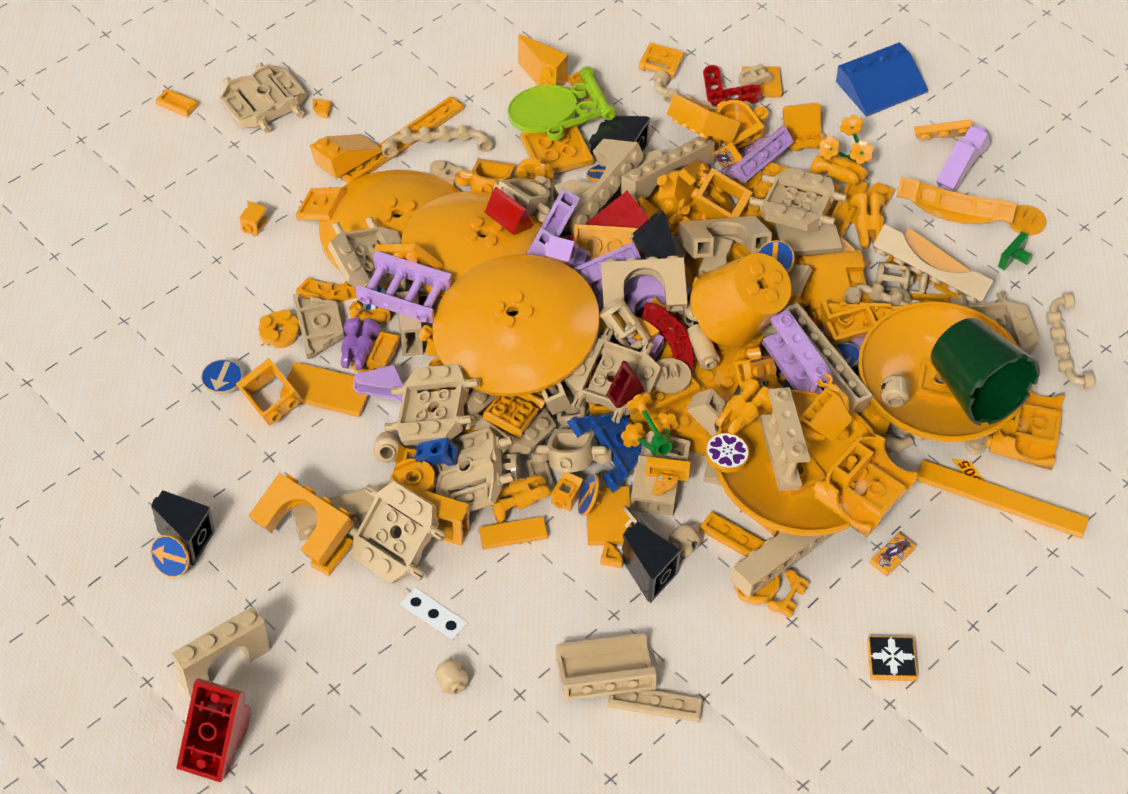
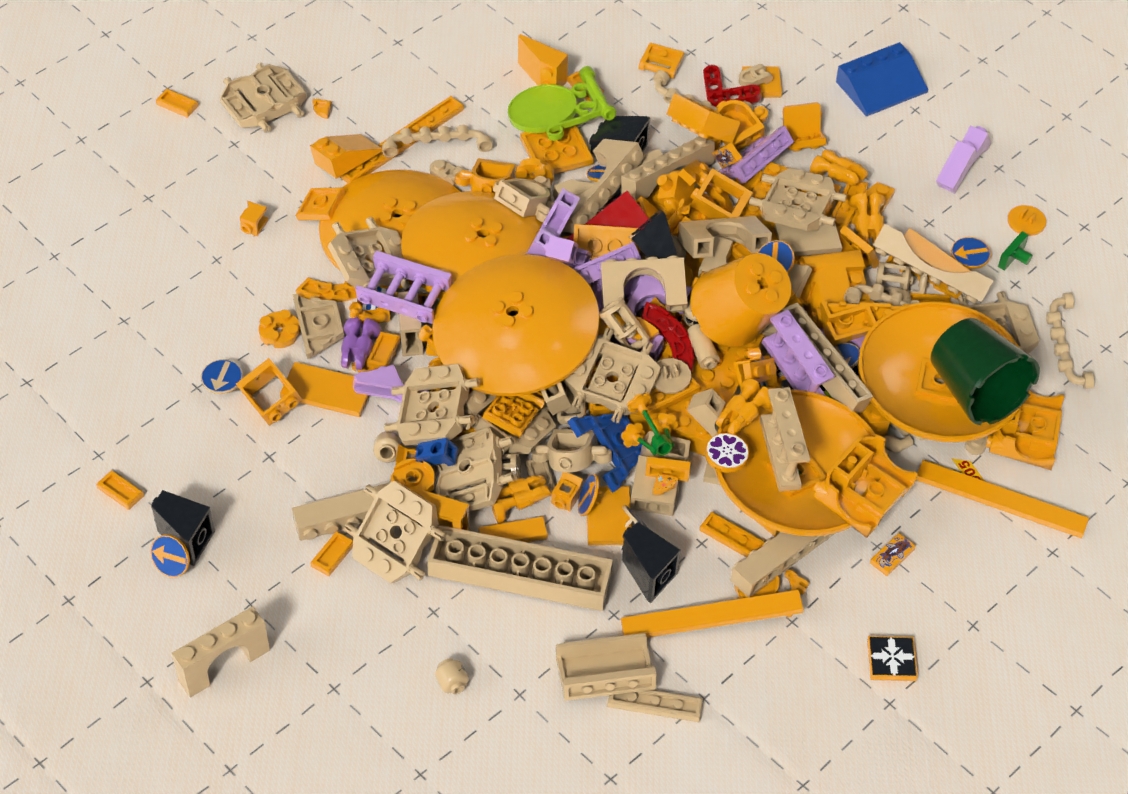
red brick [176,678,251,783] -> none
light orange arch [248,473,354,567] -> none
light orange wing [373,244,443,271] -> none
white sticker [399,588,467,640] -> none
red slope [484,187,533,235] -> none
light orange tile [600,542,623,569] -> none
dark red slope [606,361,645,408] -> none
tan head [668,524,700,557] -> none
light orange torso [799,374,852,442] -> none
light orange plant [818,115,874,165] -> none
tan head [881,374,909,407] -> none
light orange piece [896,177,1017,224] -> none
light orange wing [914,119,974,140] -> none
none -> light orange tile [96,470,144,510]
none -> tan brick [427,525,613,611]
none -> light orange tile [621,590,803,638]
none -> light orange tile [840,225,879,269]
none -> blue piece [951,237,991,269]

